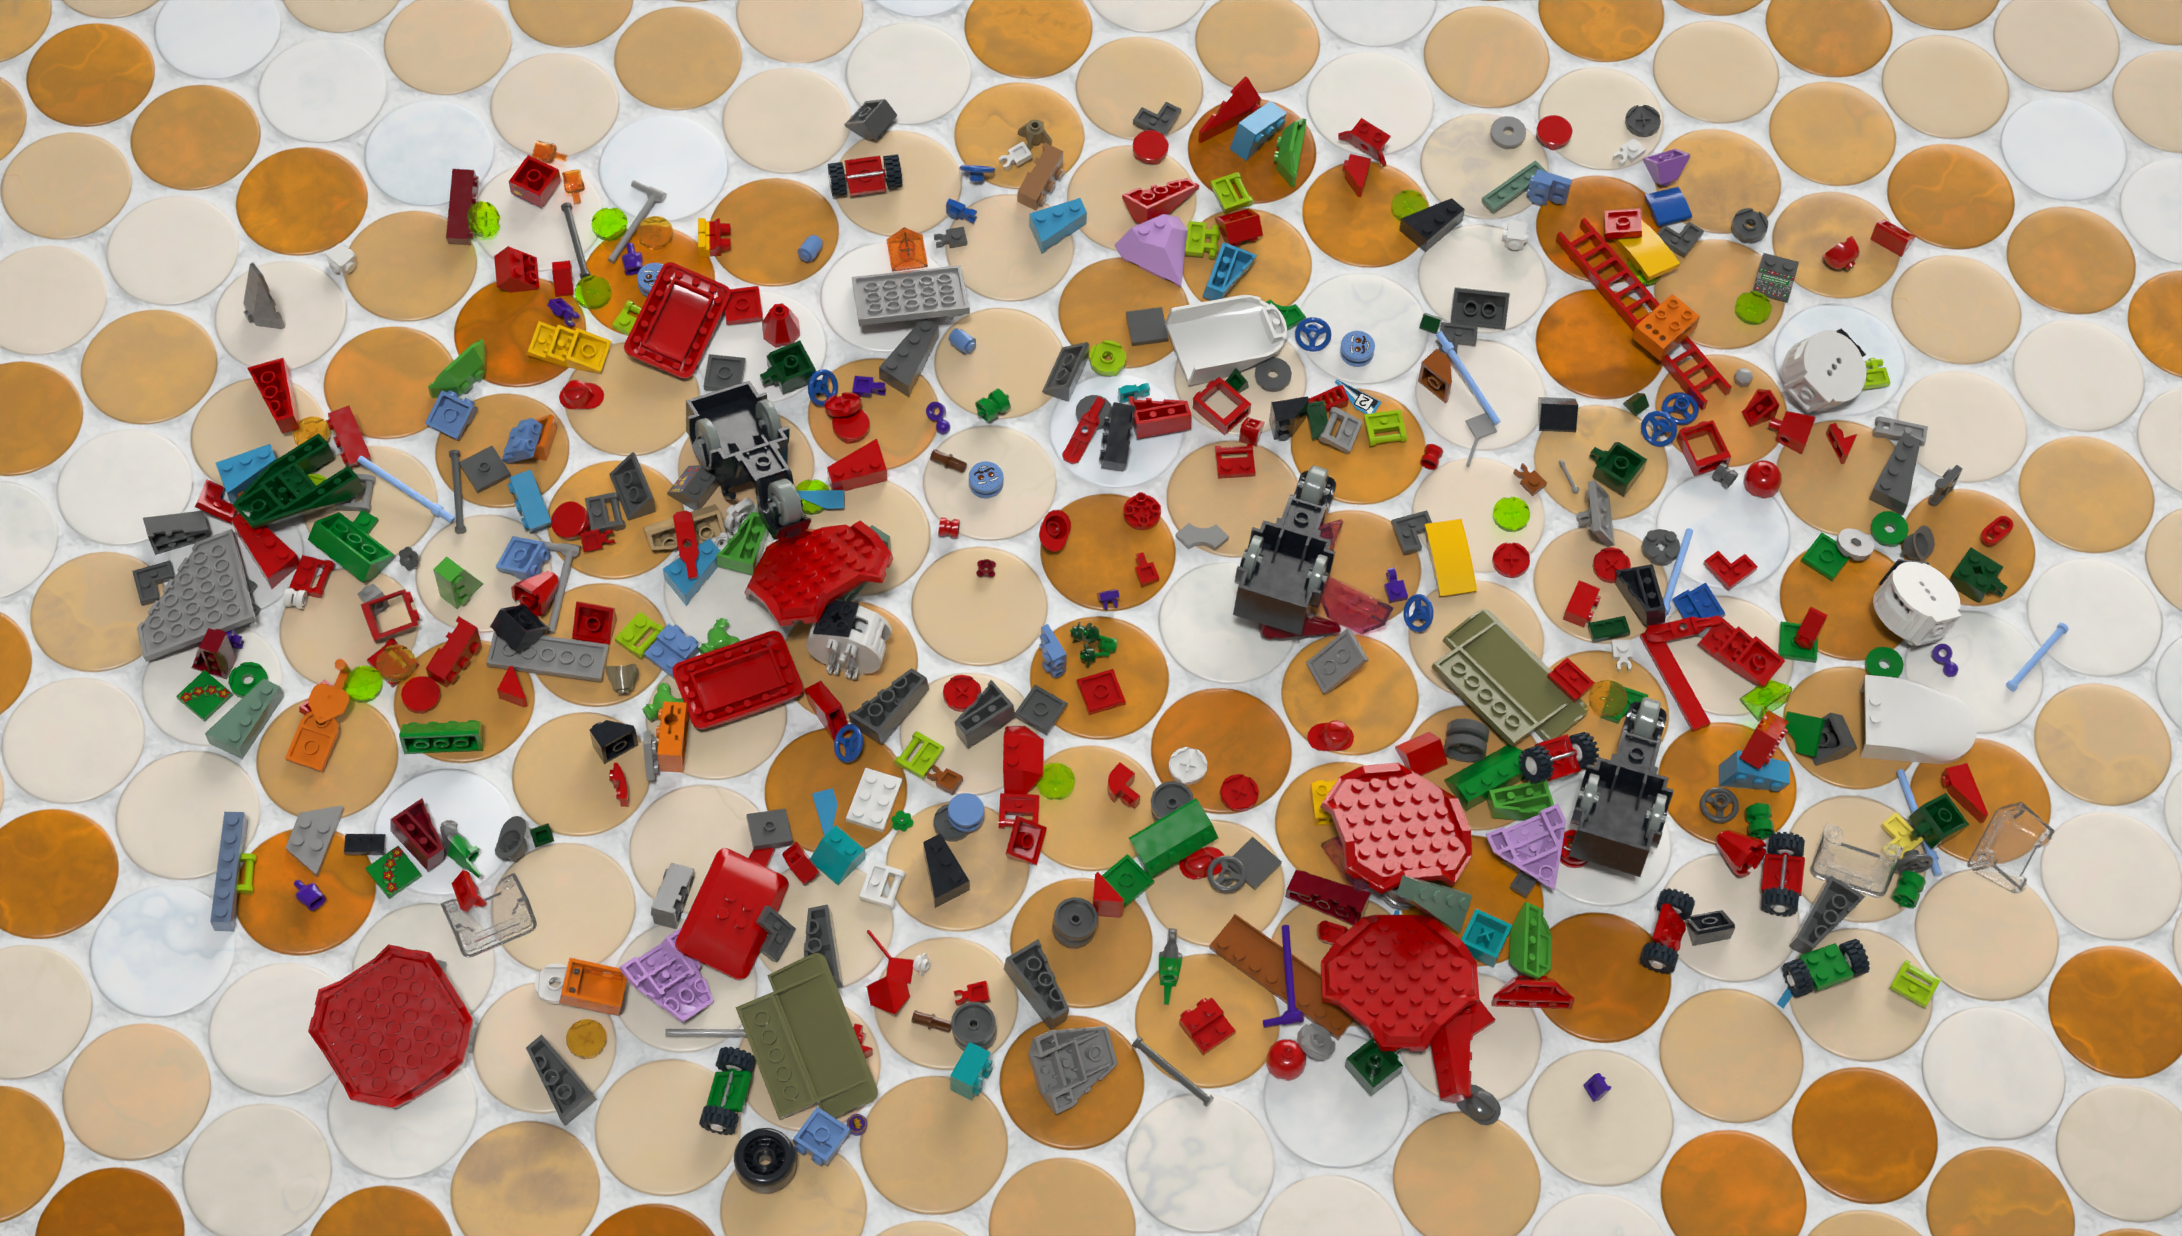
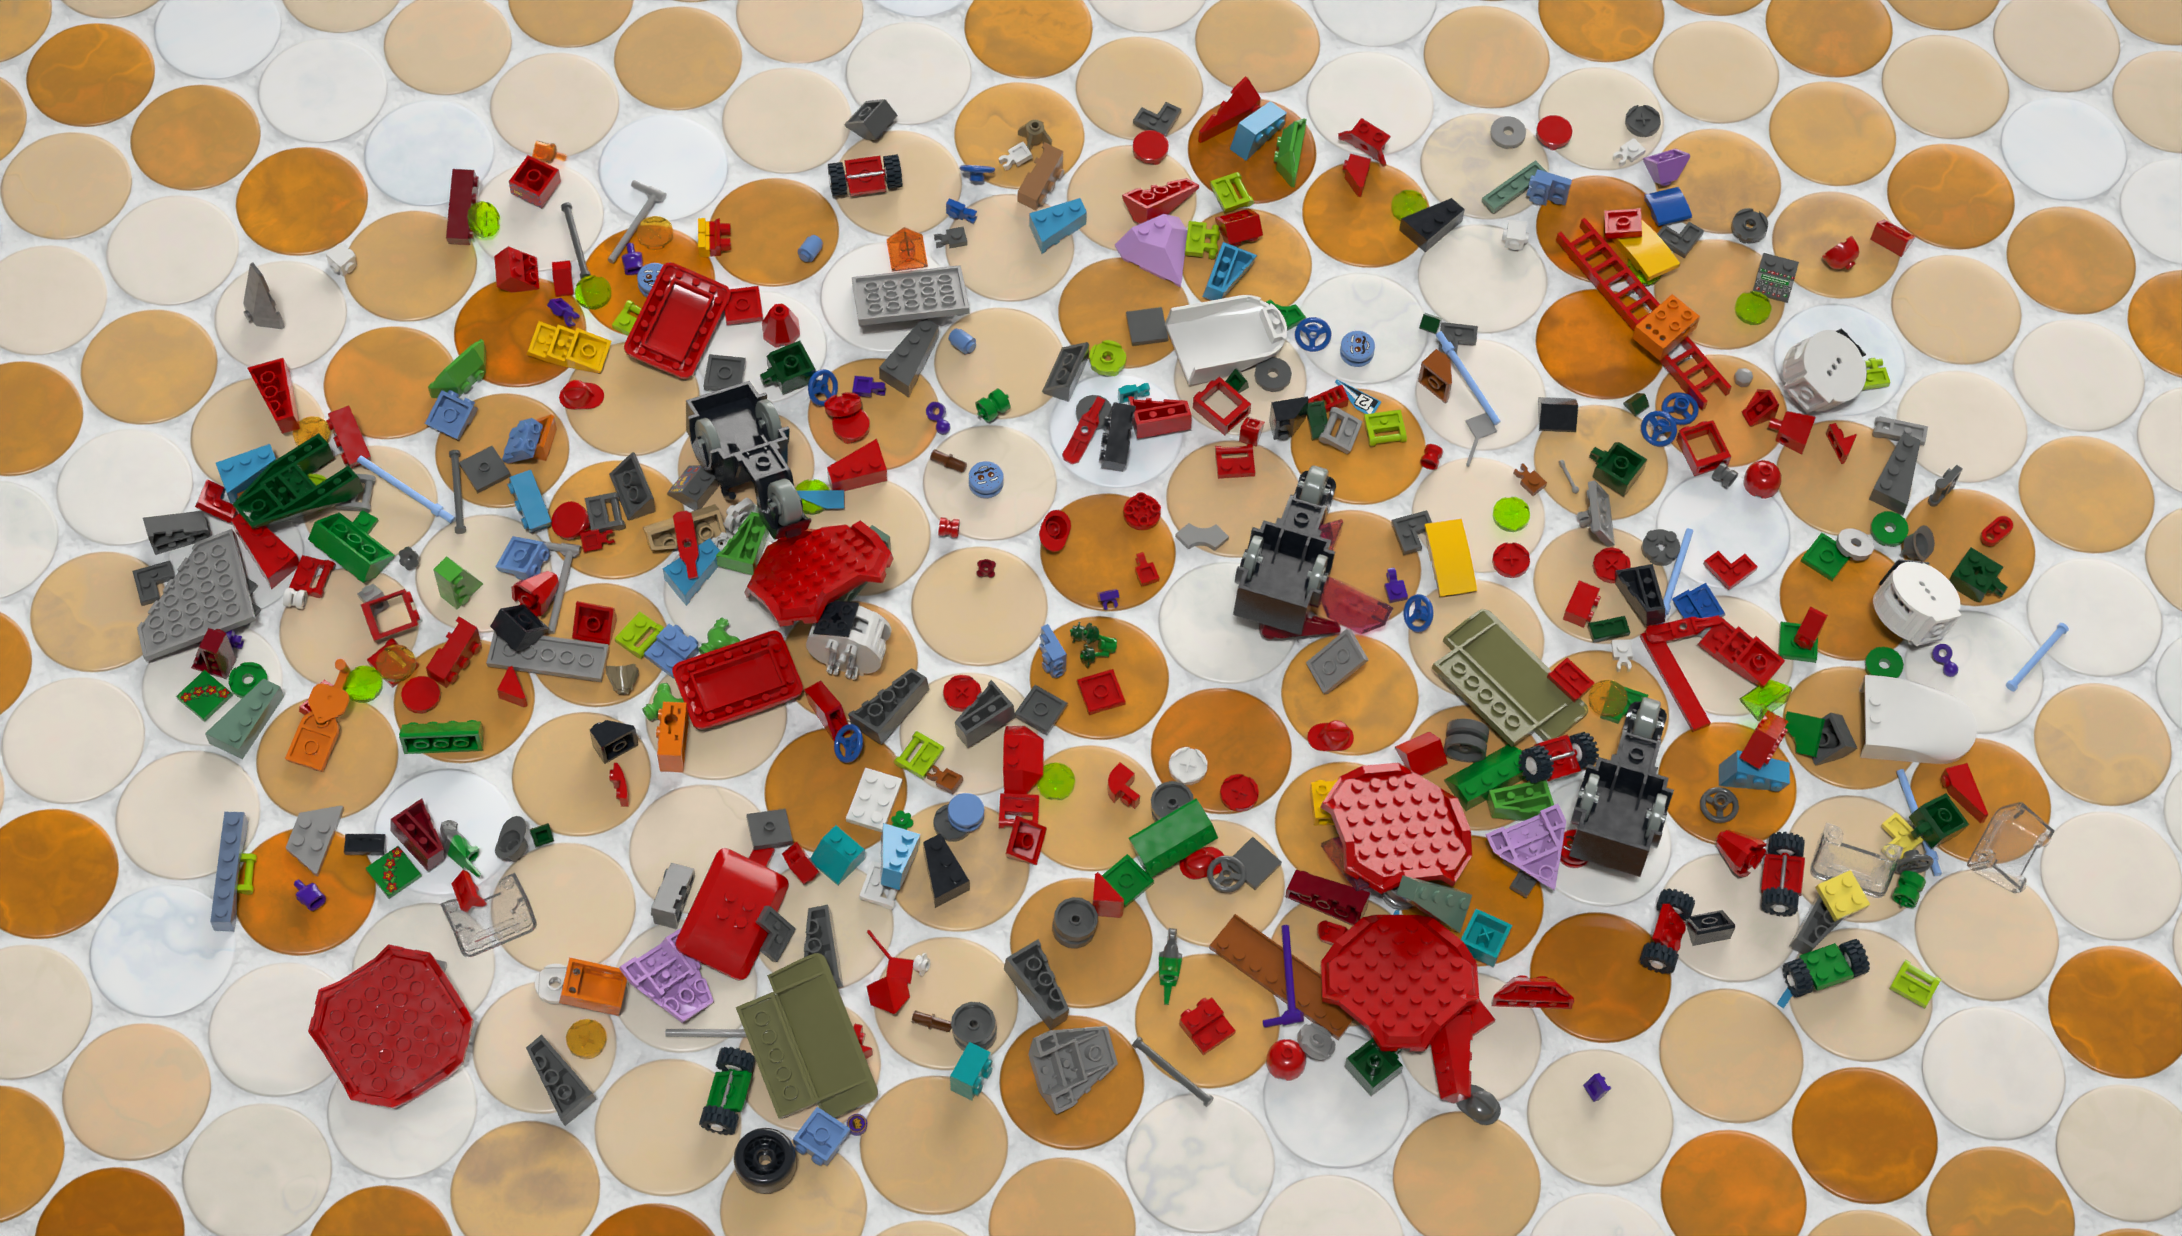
clear orange piece [562,170,585,204] -> none
clear neon green tile [591,207,628,241] -> none
light grey plate [643,730,658,781] -> none
dark azure sticker [812,788,838,836] -> none
red plate [954,981,991,1006] -> none
dark grey slope [1450,287,1510,329] -> none
bright green wedge [1509,902,1552,979] -> none
green wheel [1745,803,1775,840] -> none
none -> wedge [881,823,920,890]
none -> light yellow plate [1815,870,1870,922]

